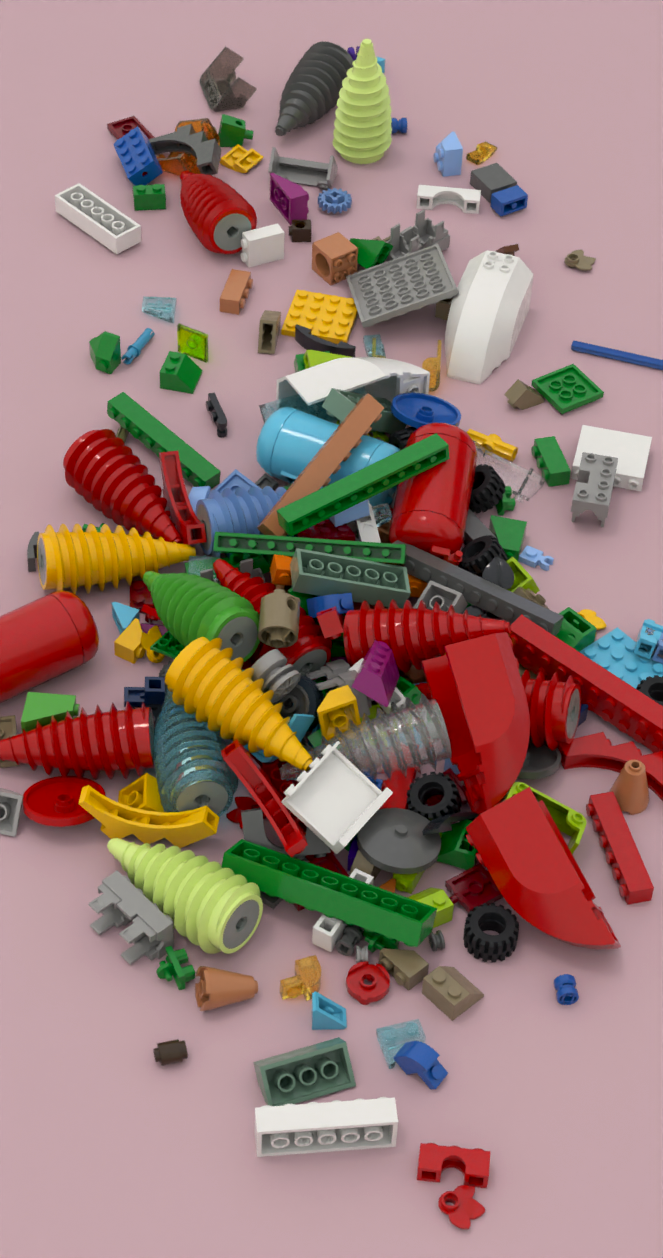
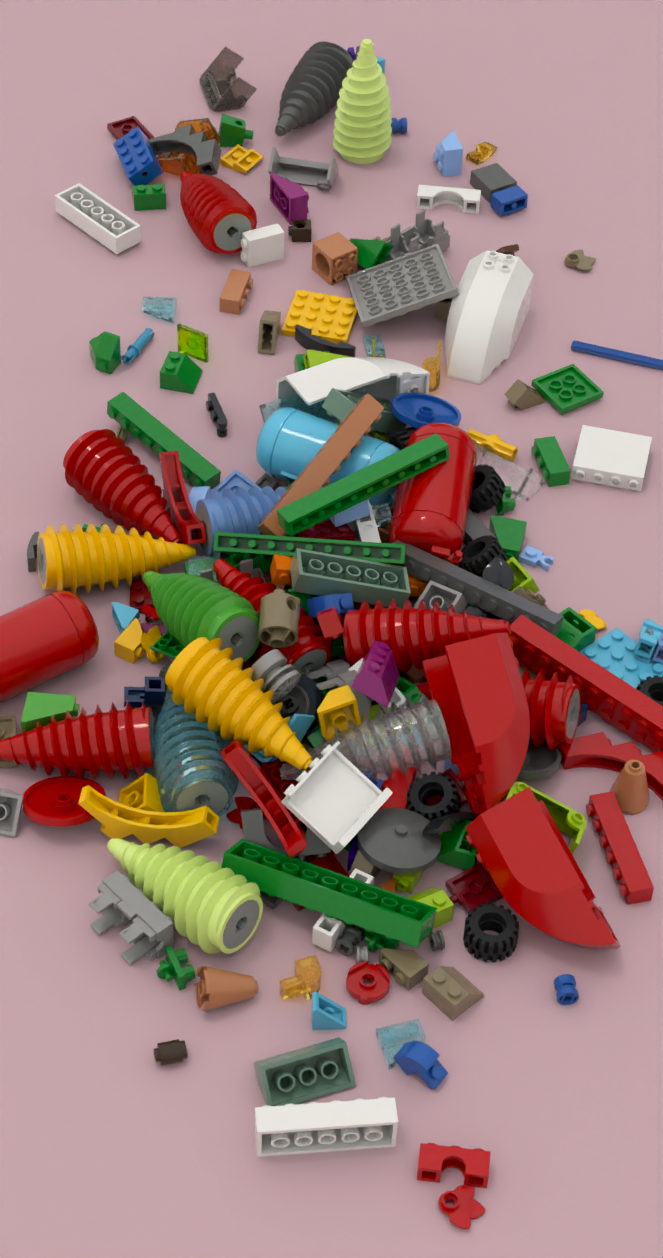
medium blue gear [318,188,352,214] -> none
light grey piece [571,452,618,527] -> none

